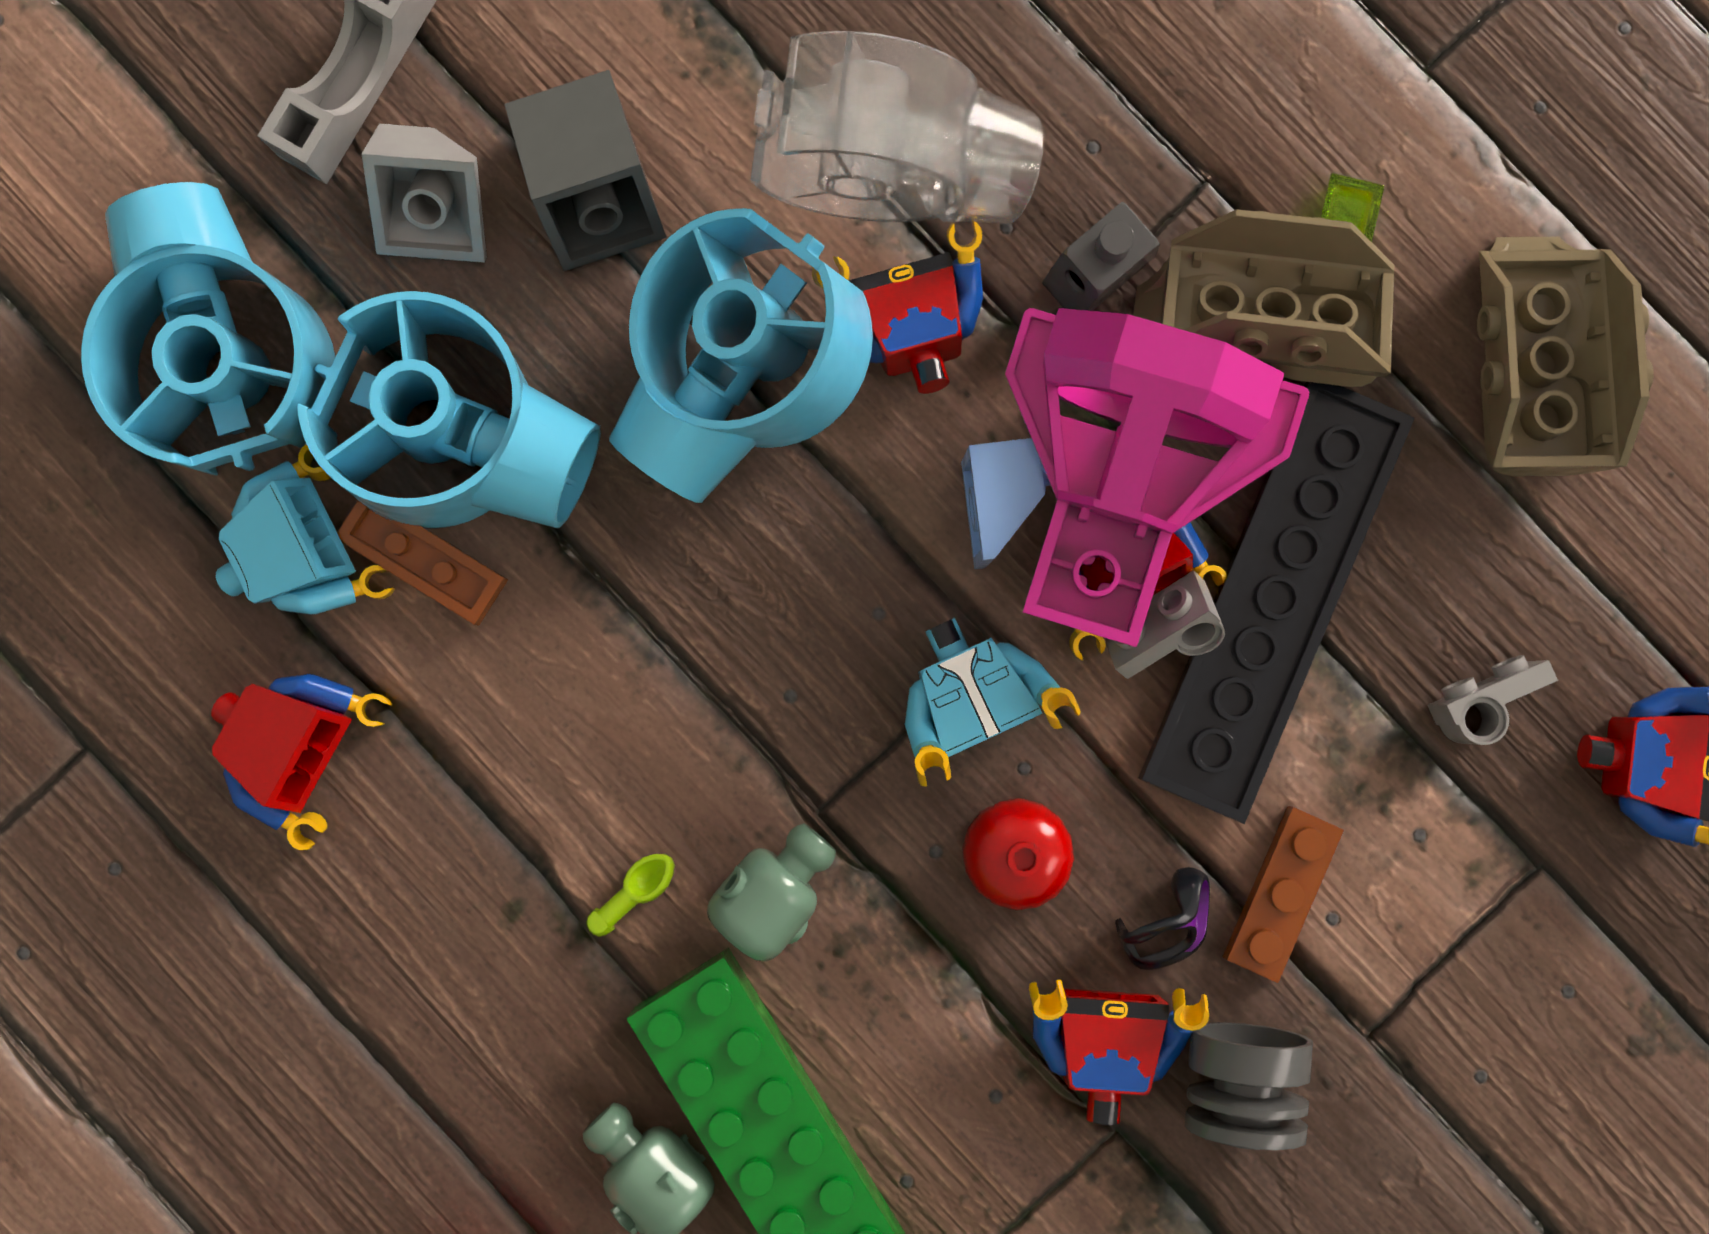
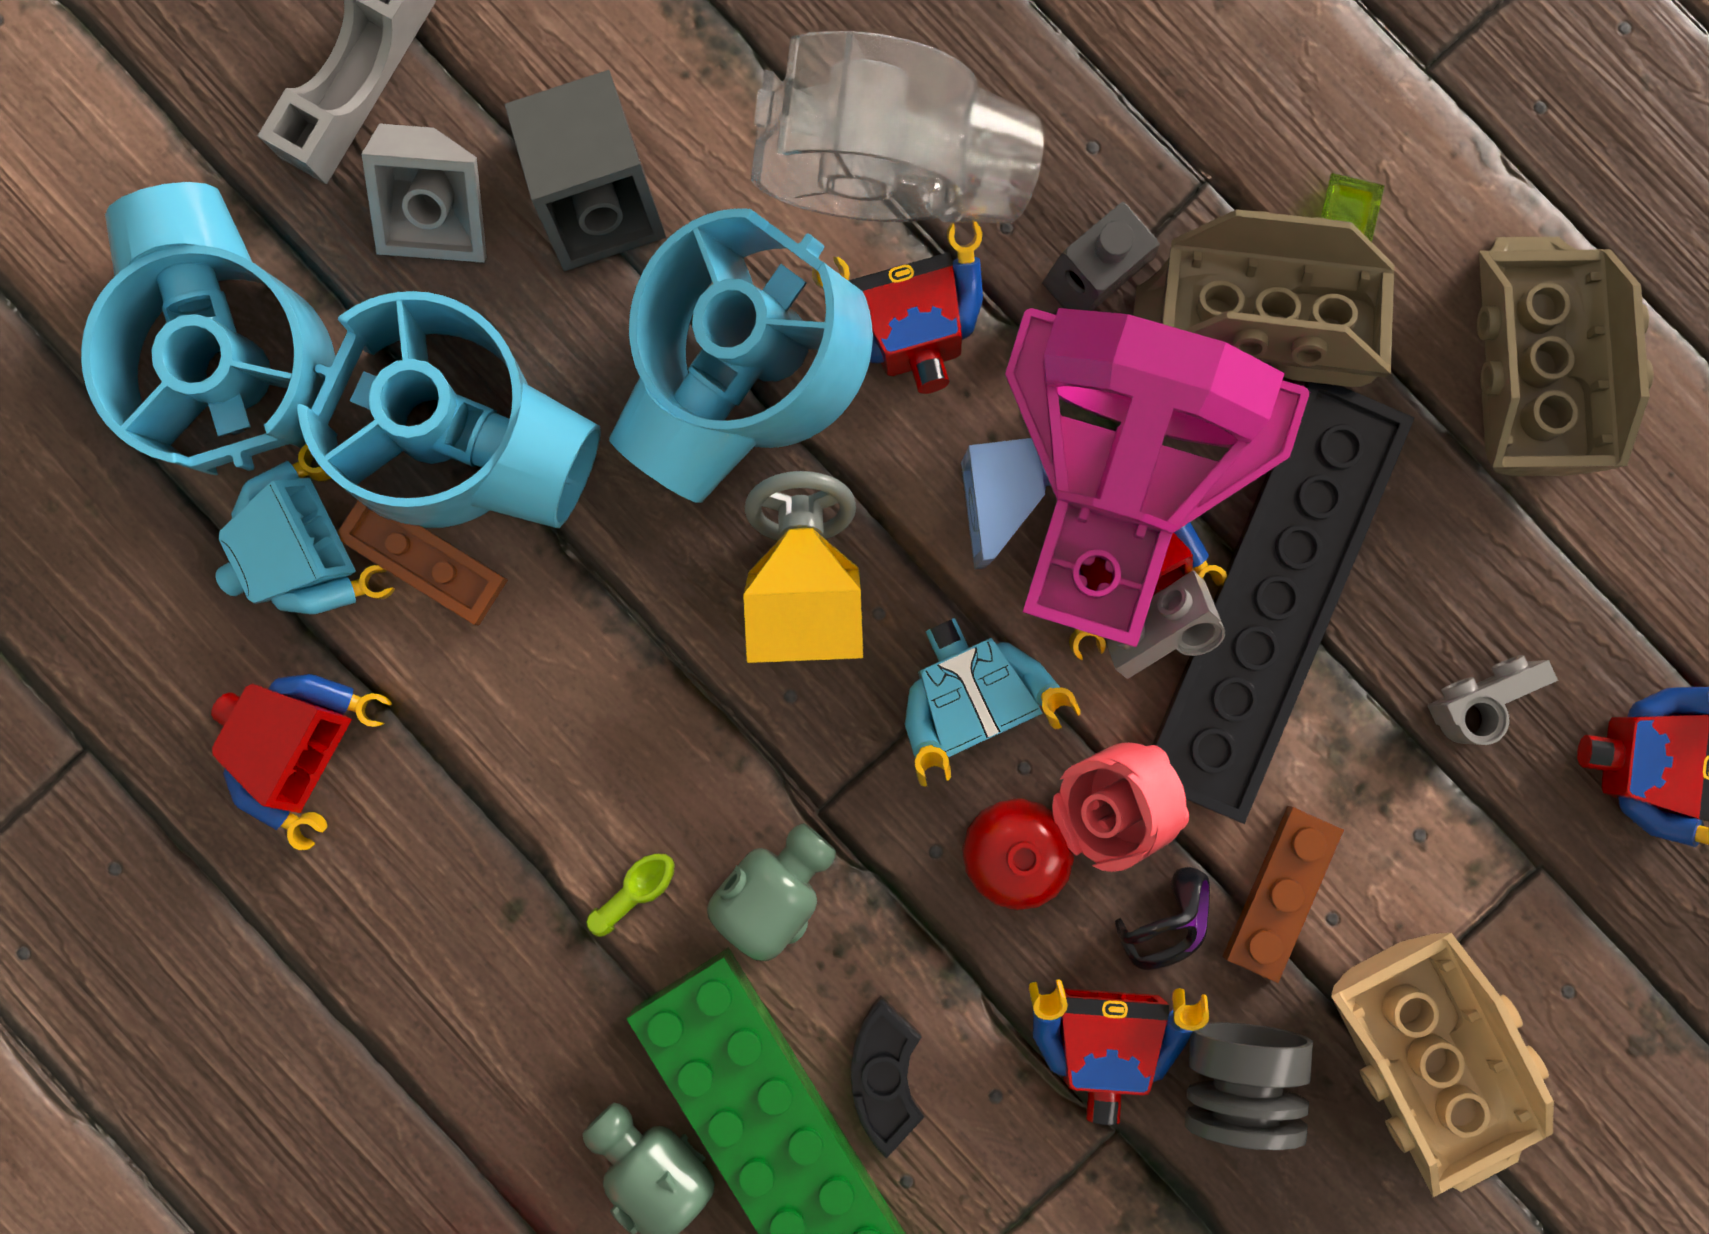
none -> yellow piece [743,471,863,663]
none -> black tile [851,995,924,1159]
none -> coral brick [1052,742,1189,872]
none -> tan slope [1331,933,1554,1197]

